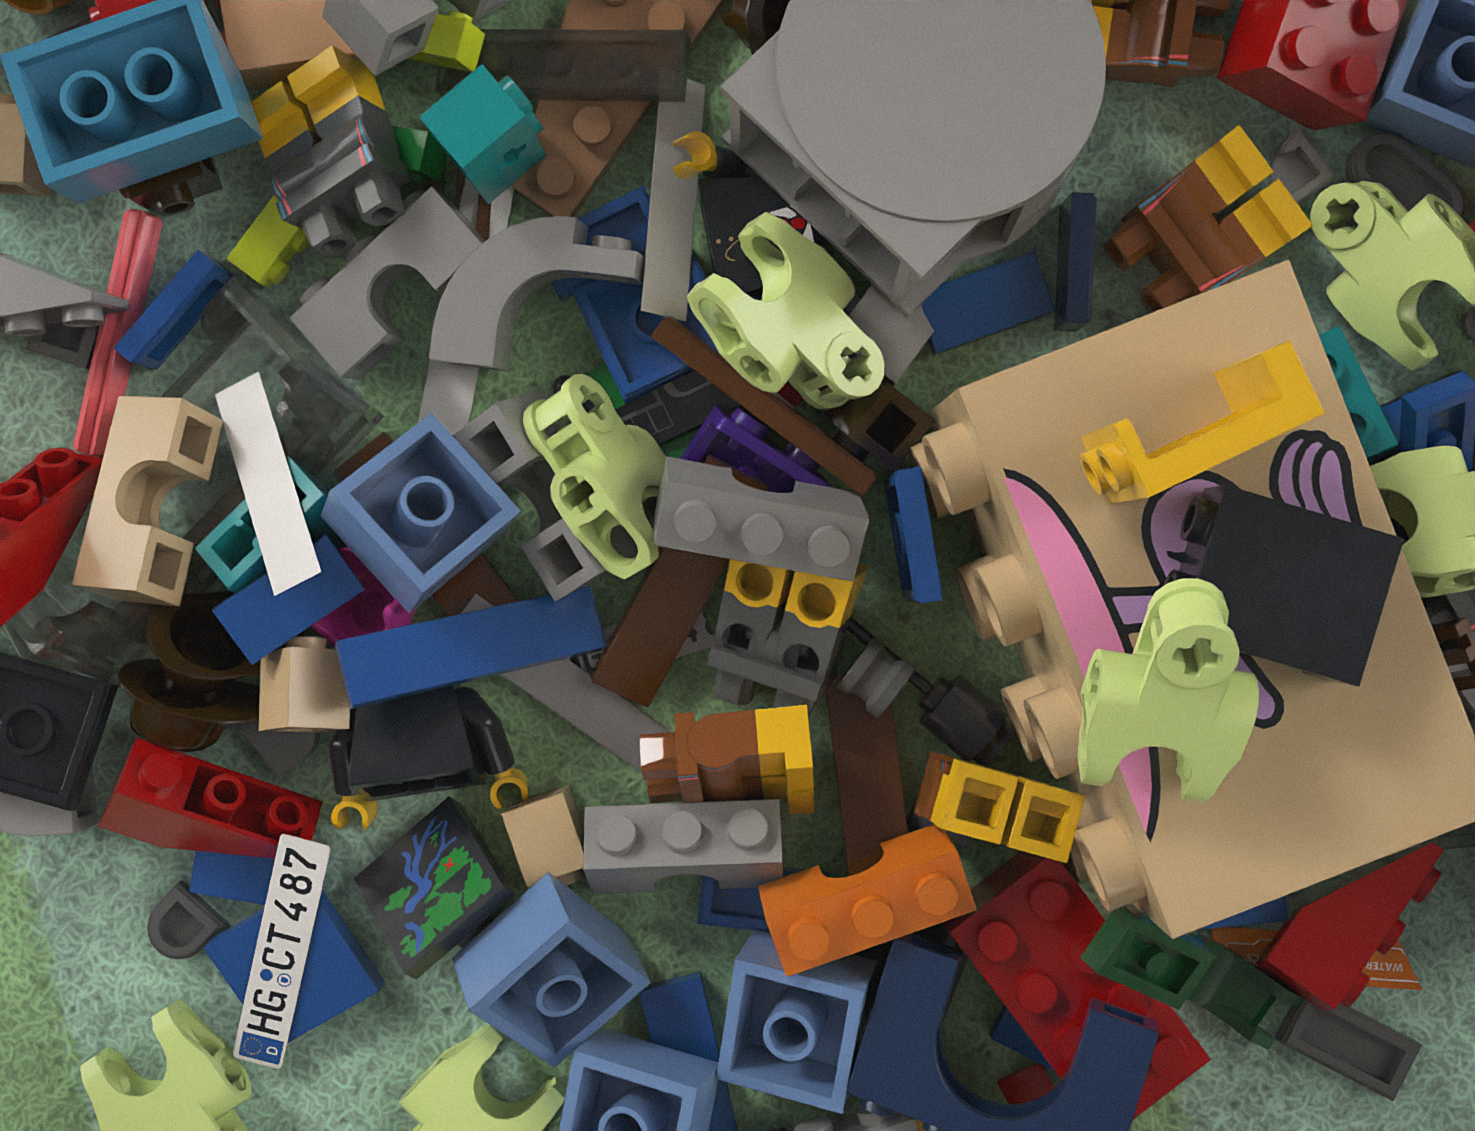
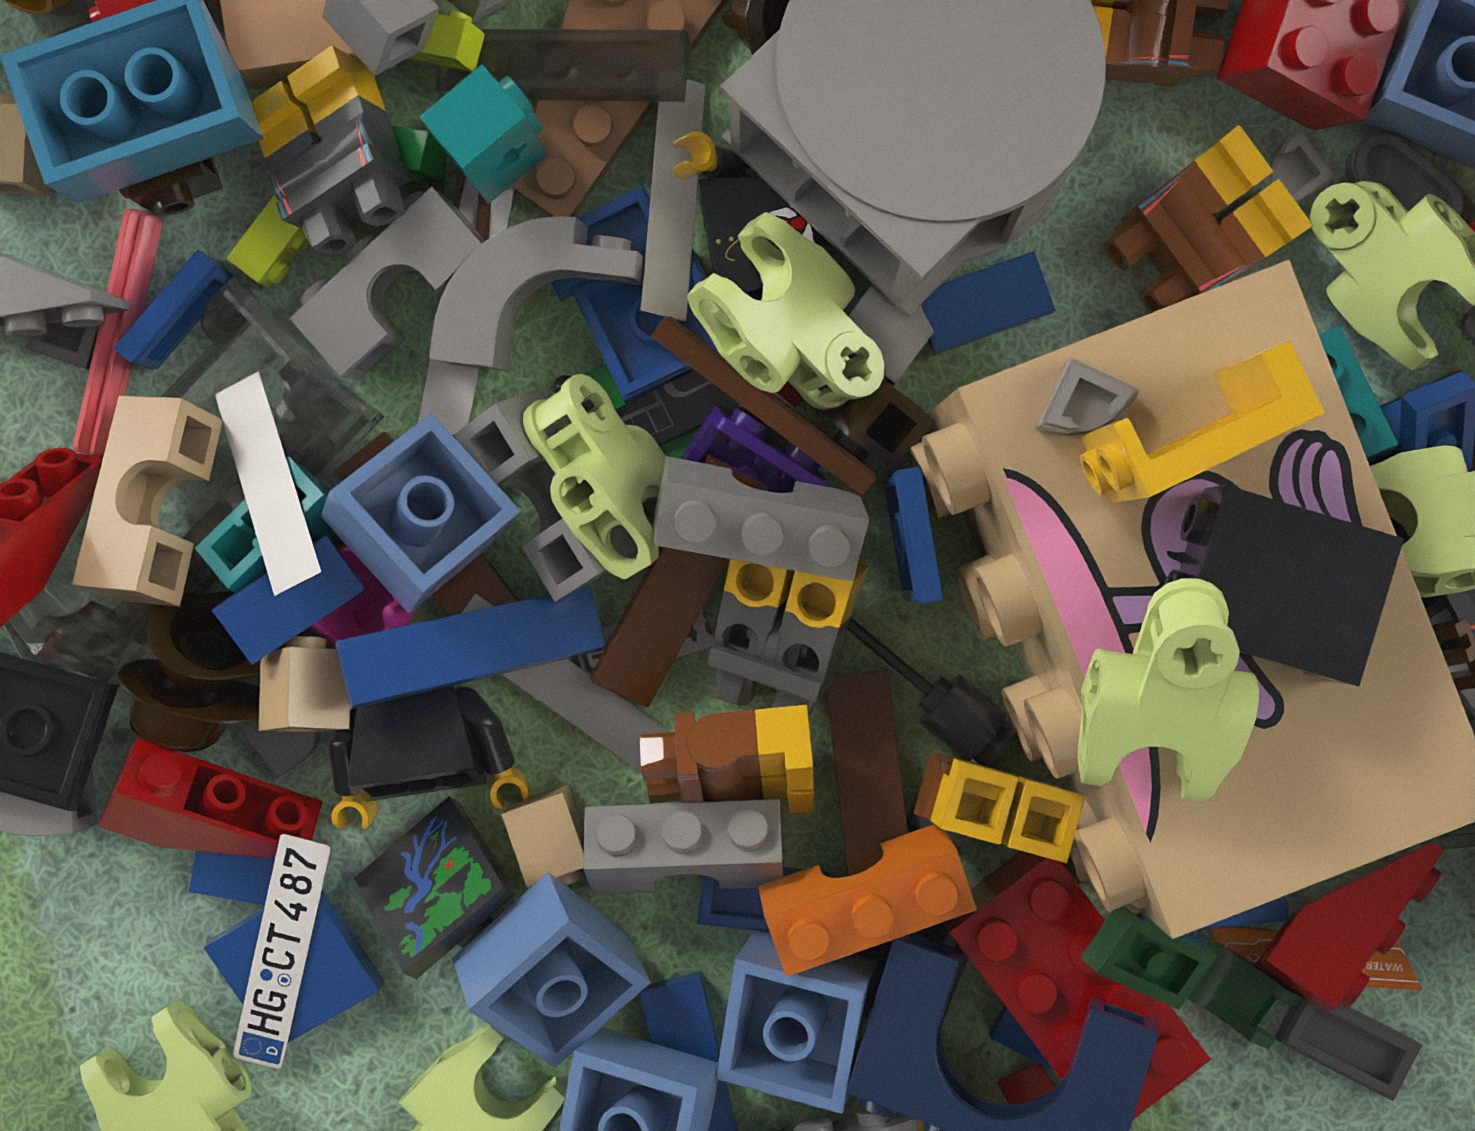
dark grey tile [147,881,228,959] -> none
dark grey wheel [836,636,916,718] -> none
dark blue tile [1054,192,1097,332] -> none
none -> light grey tile [1036,358,1140,435]

